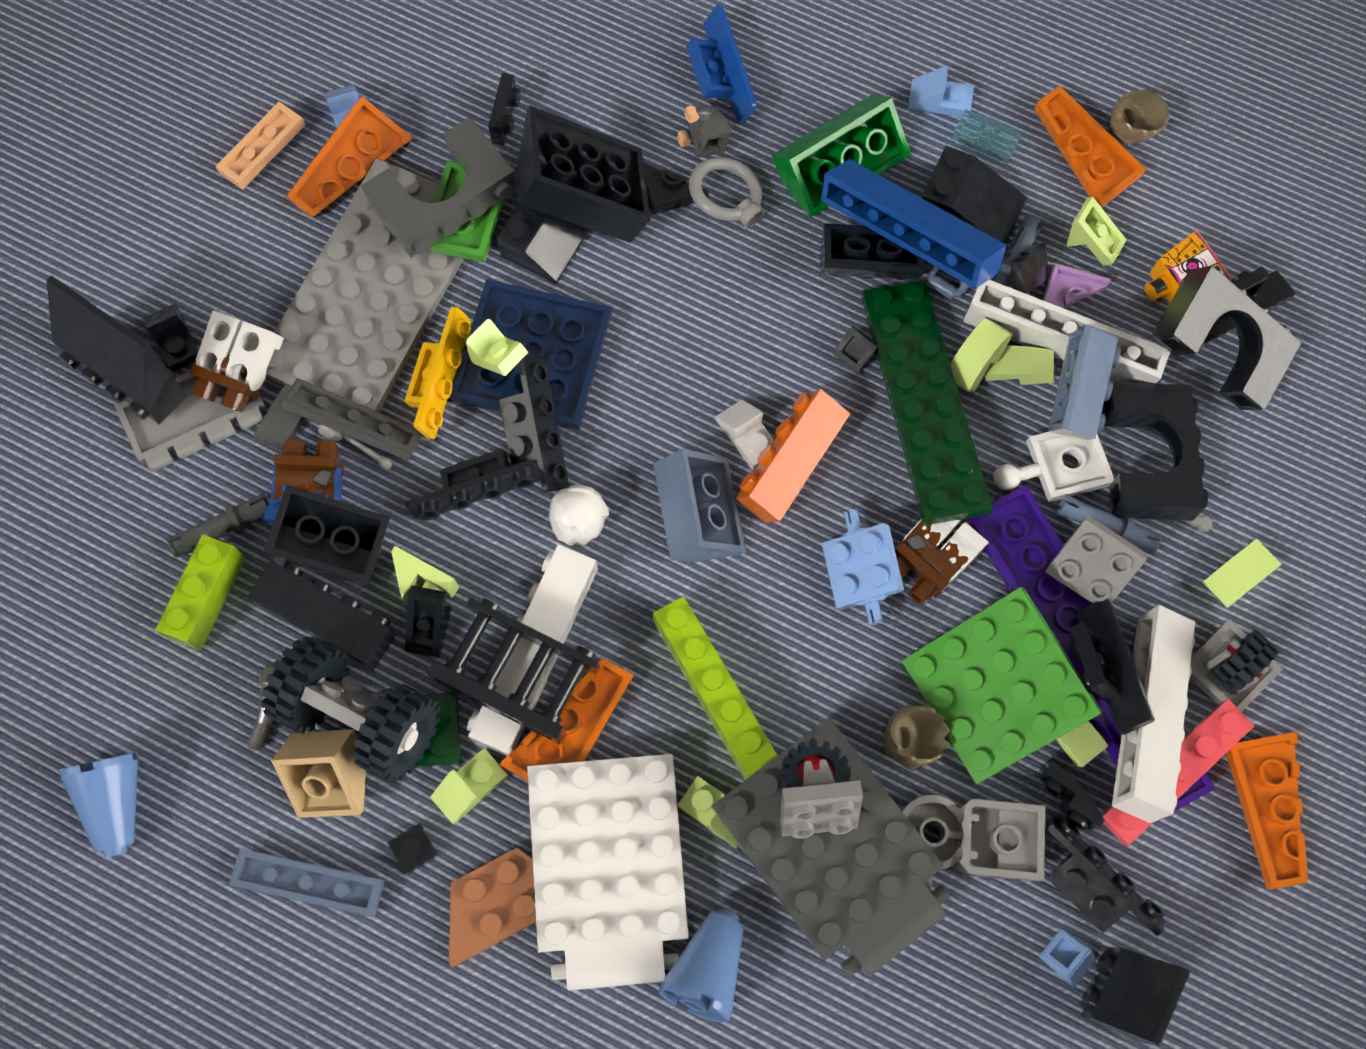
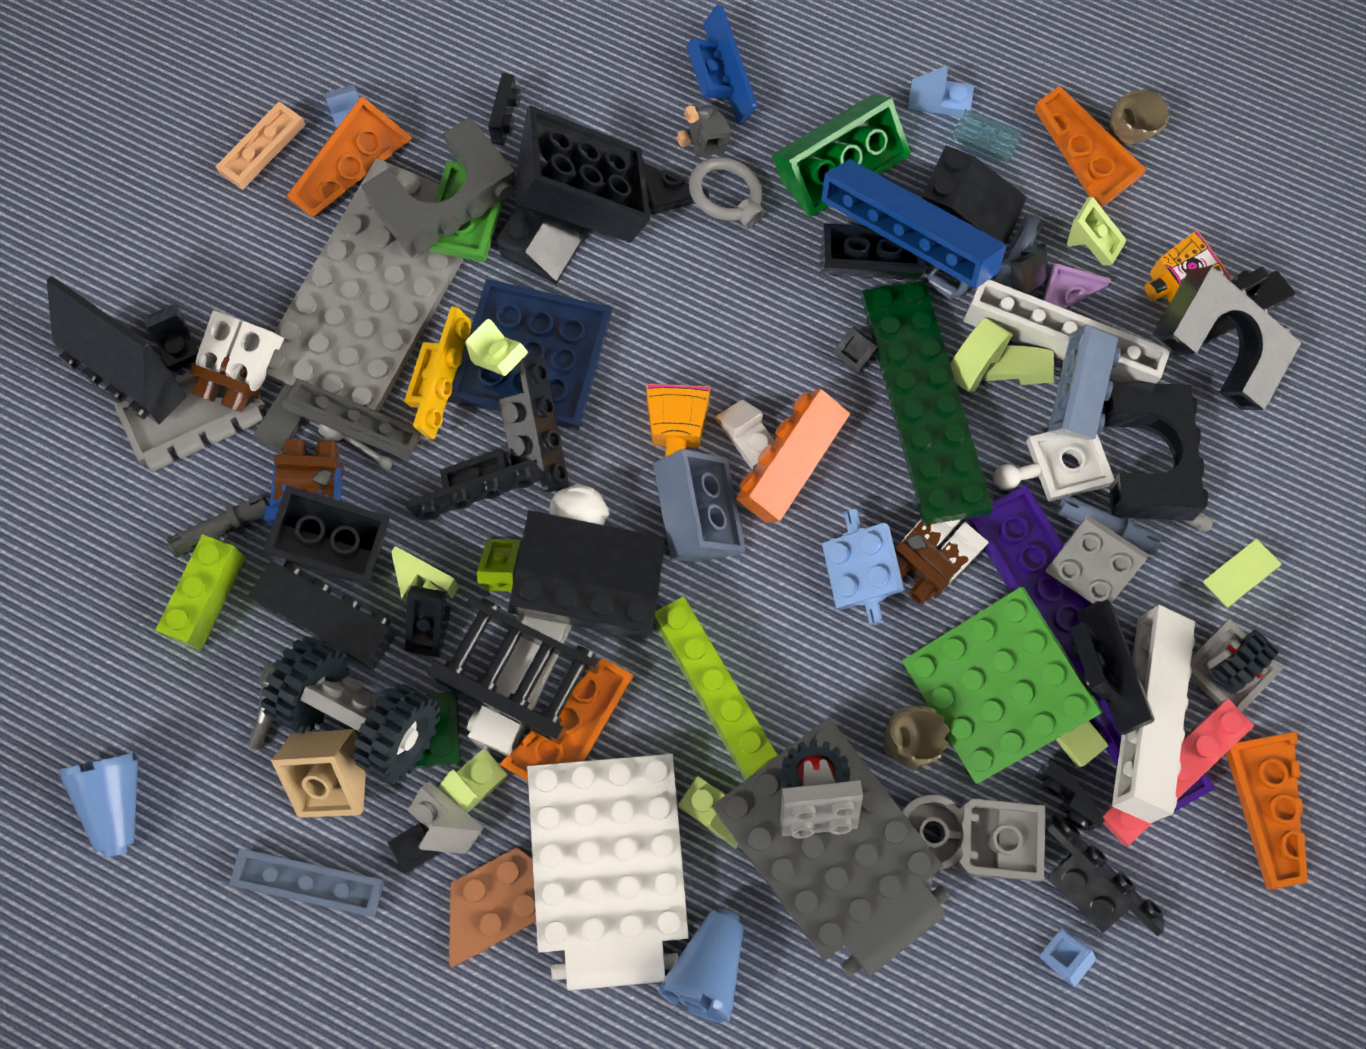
black slope [1080,948,1190,1046] -> none
none -> light grey slope [408,781,484,854]
none -> lime slope [477,538,521,592]
none -> black slope [507,510,665,640]
none -> light orange torso [646,384,710,457]

